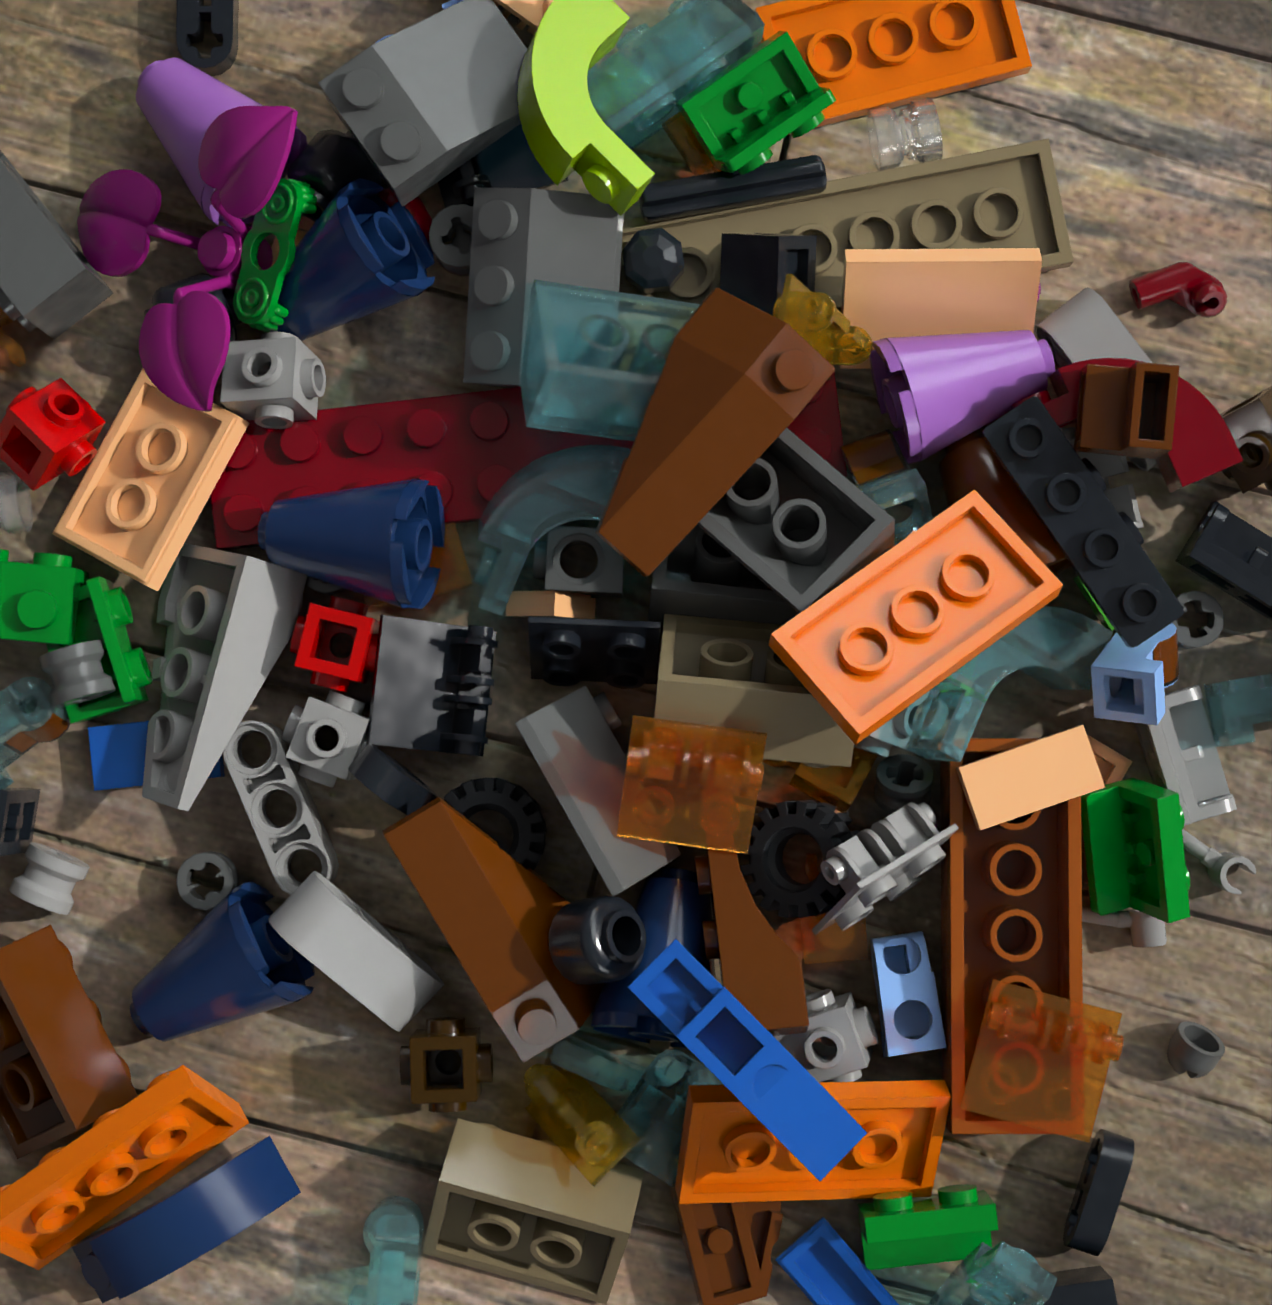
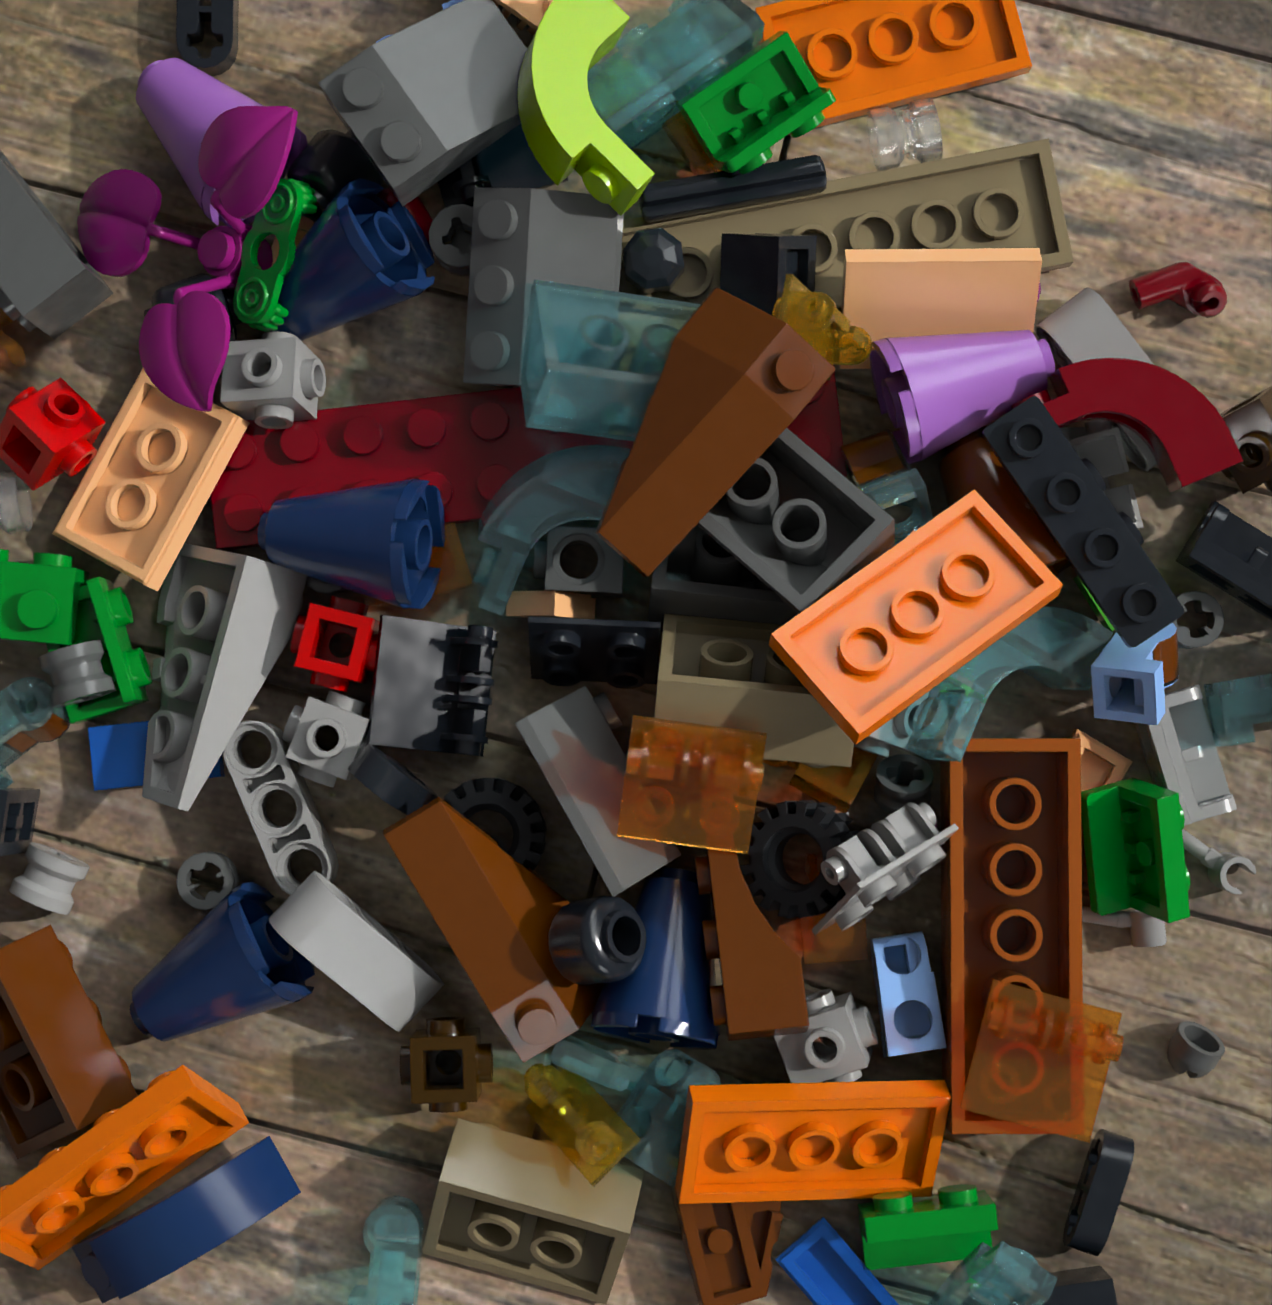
blue slope [628,939,867,1181] -> none
light nougat tile [956,725,1105,831] -> none
reddish brown piece [1074,362,1179,459] -> none

